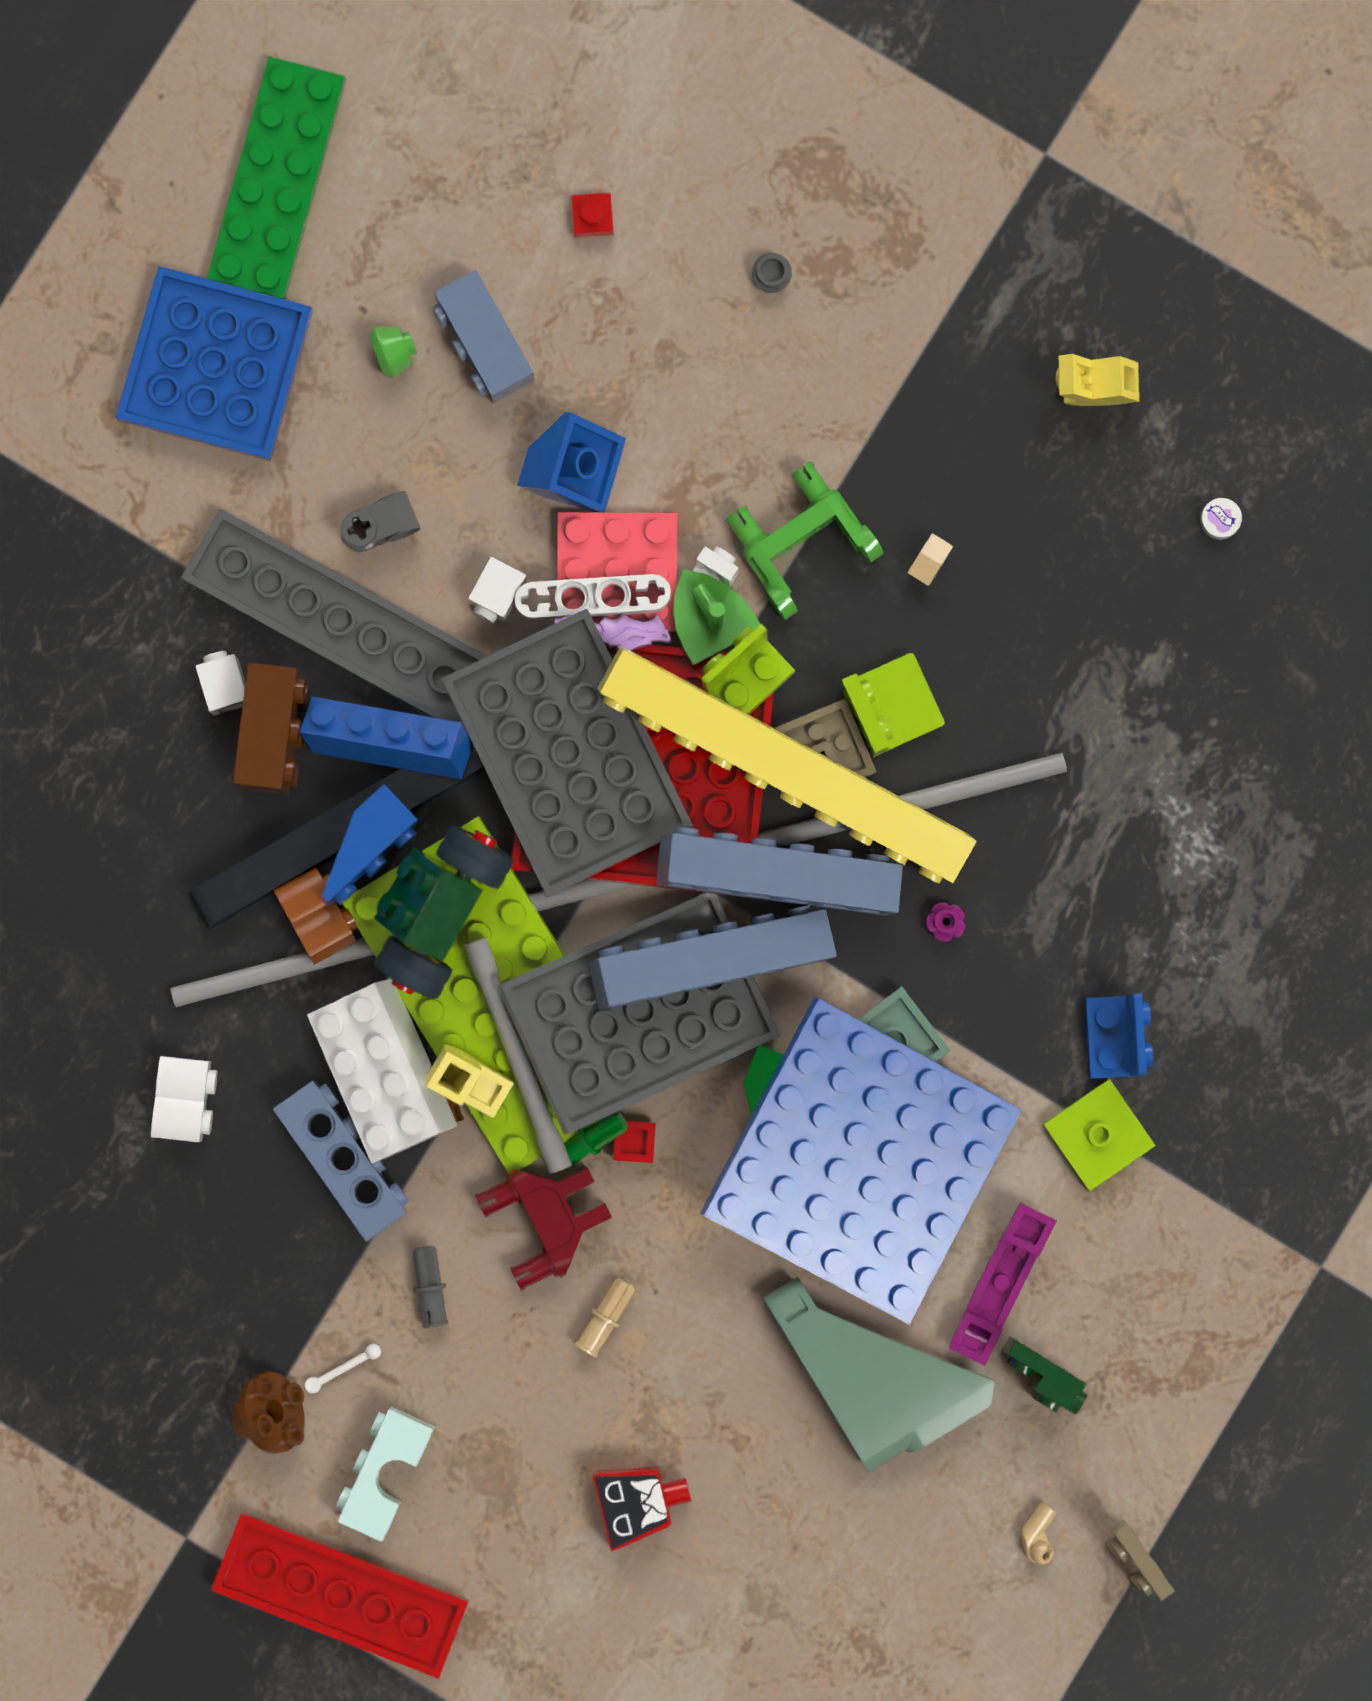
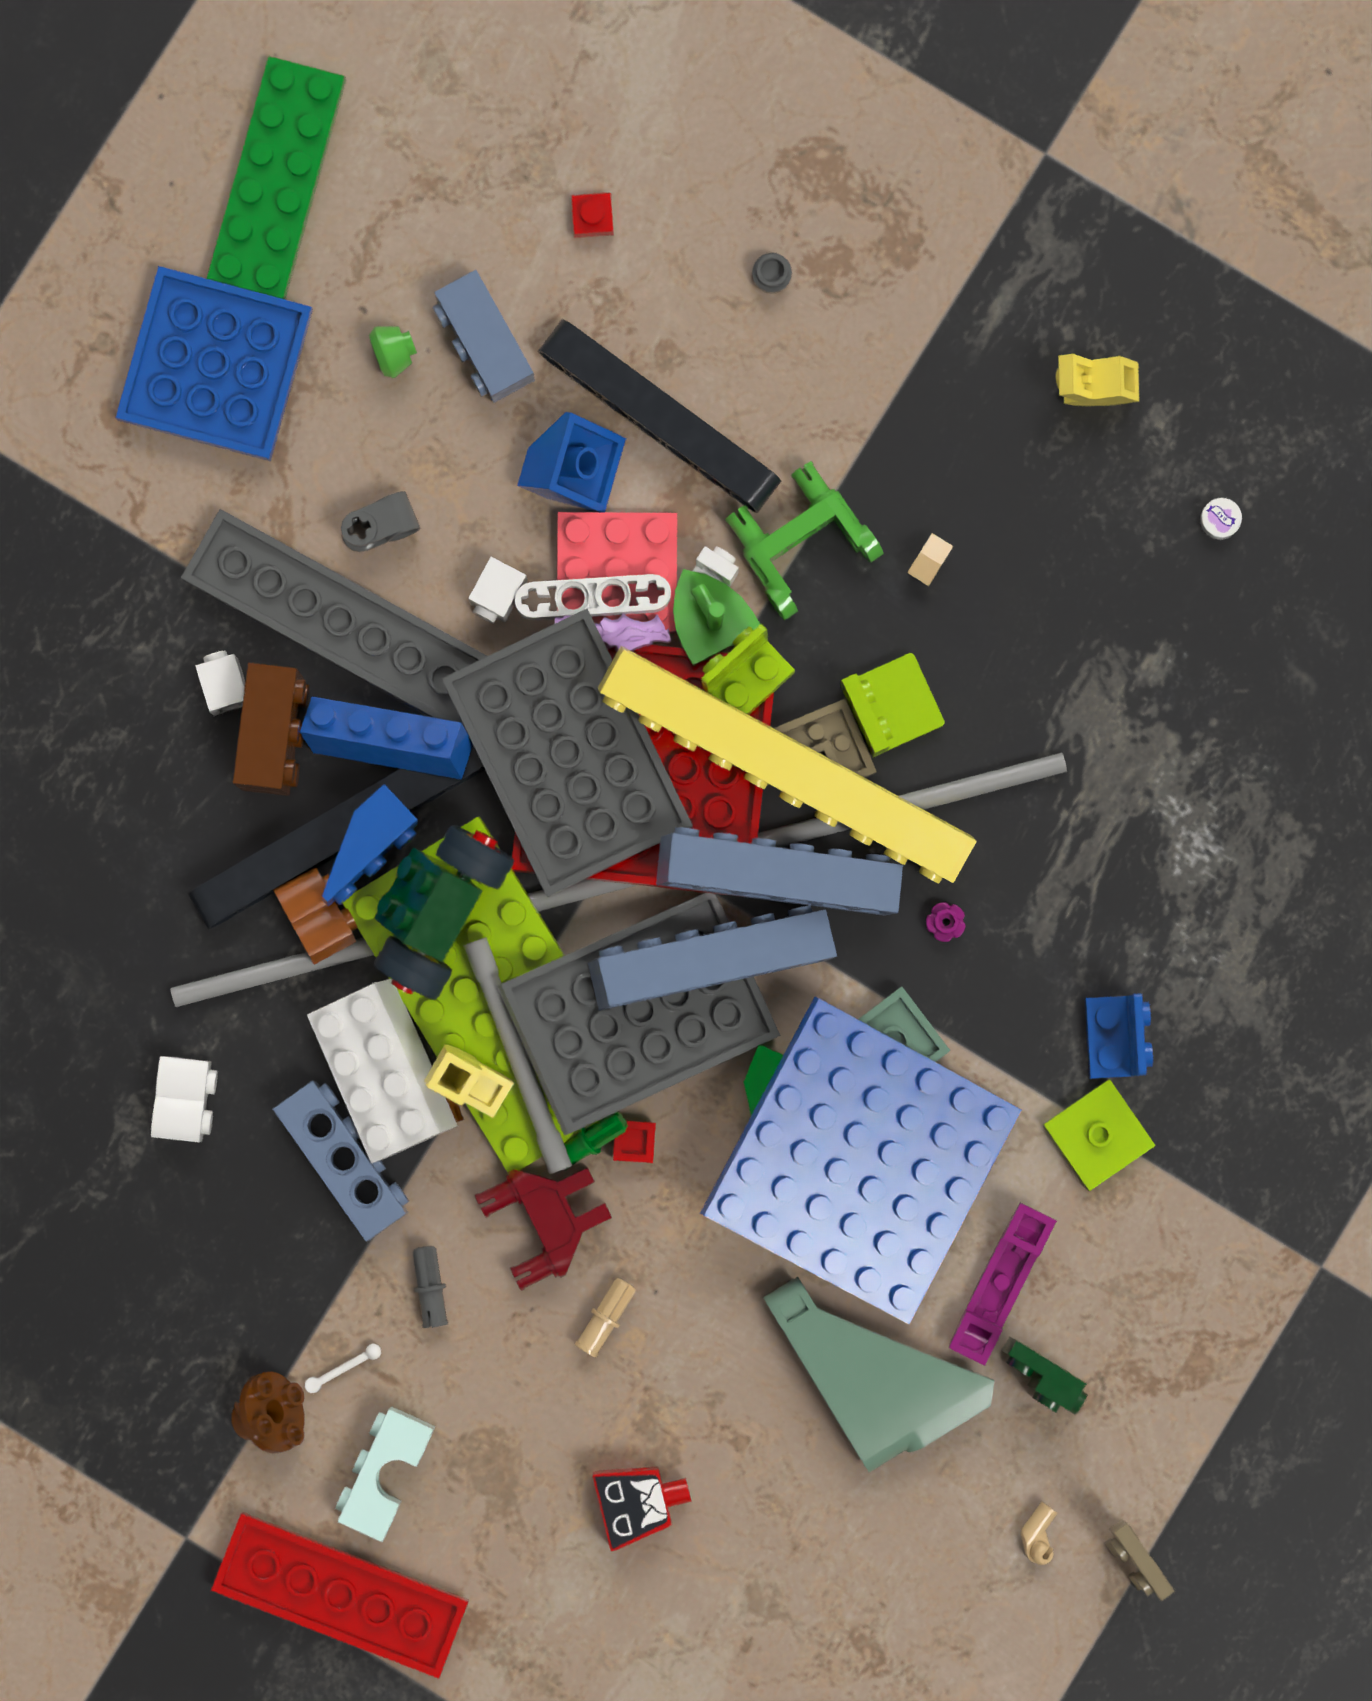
none -> black beam [538,319,781,513]

